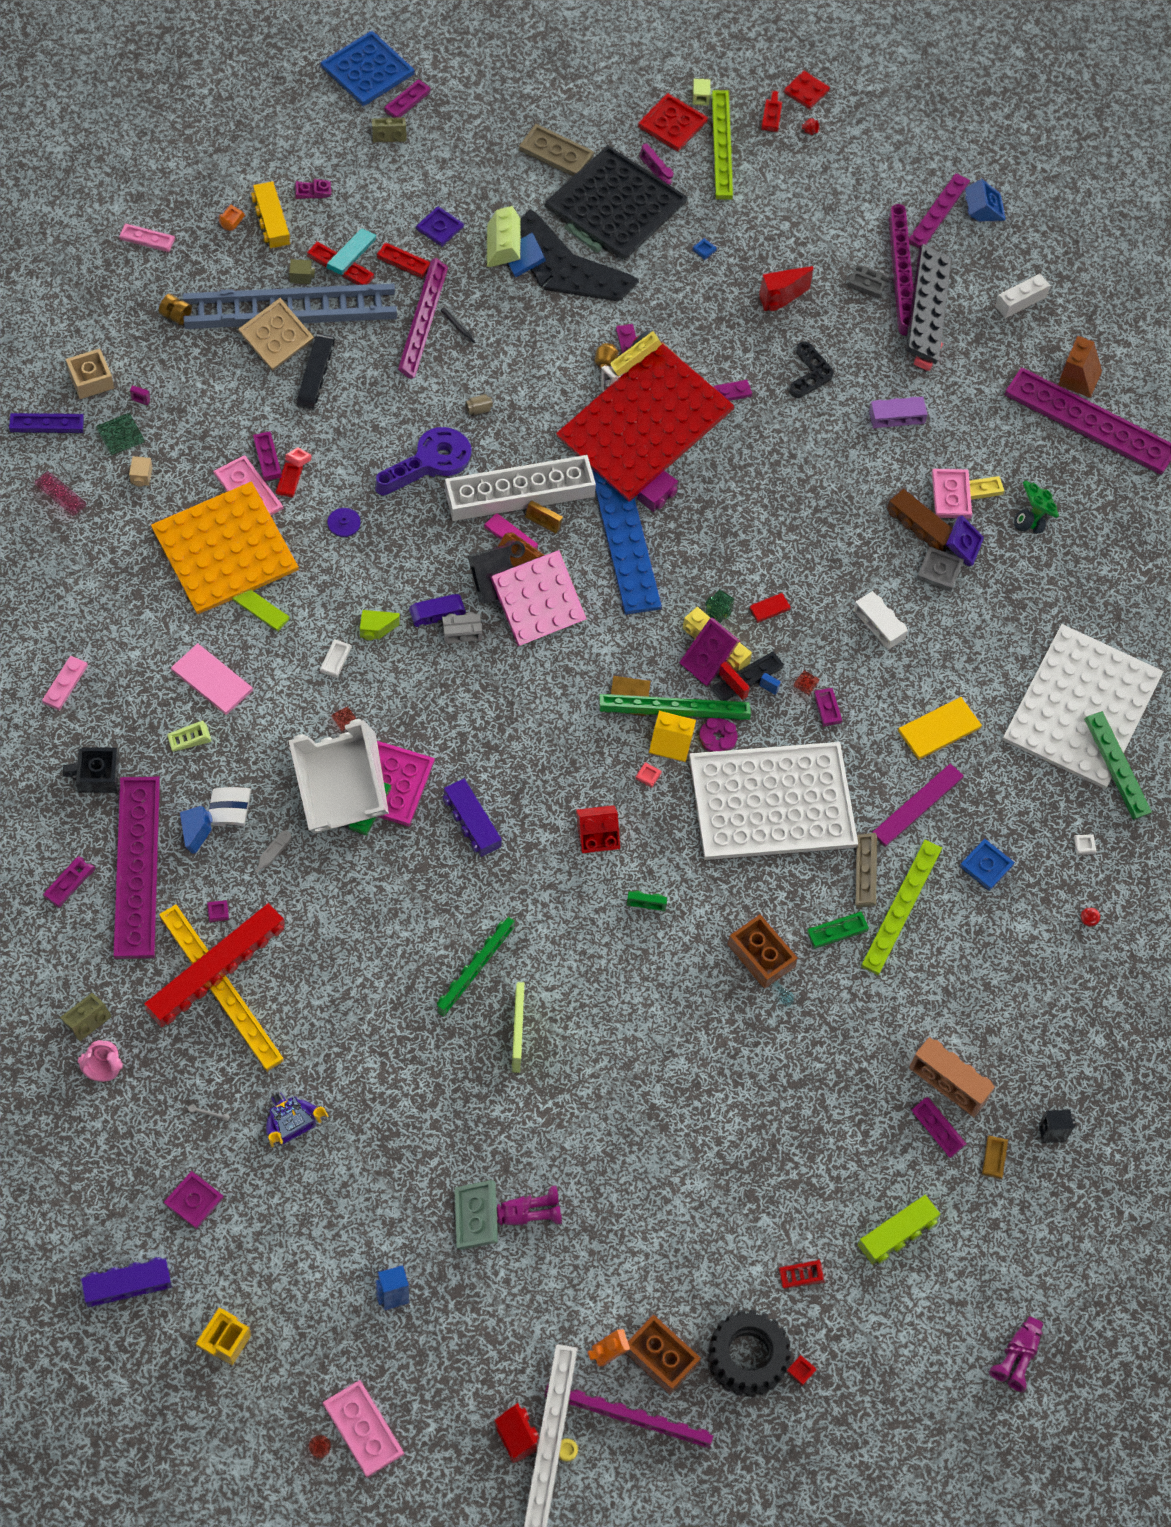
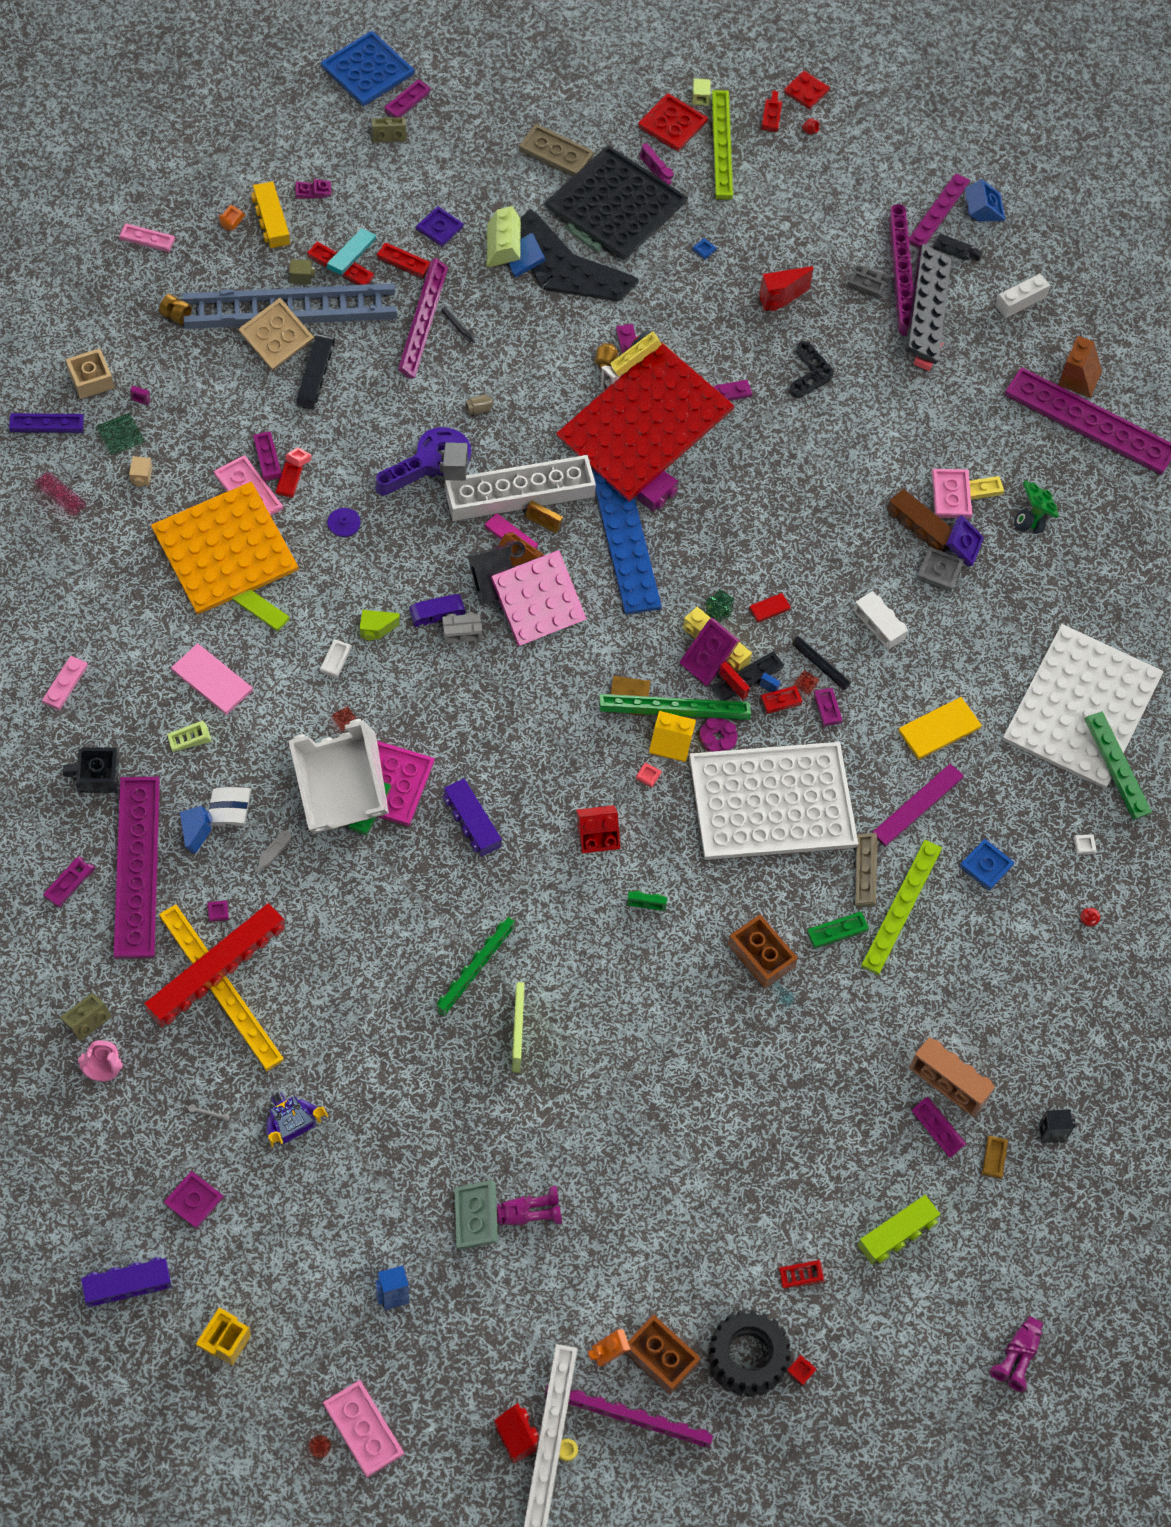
medium lavender brick [869,397,927,428] -> none
none -> brick [440,443,468,480]
none -> red plate [760,686,803,714]
none -> black axle [792,636,851,690]
none -> black hinge [933,233,982,262]

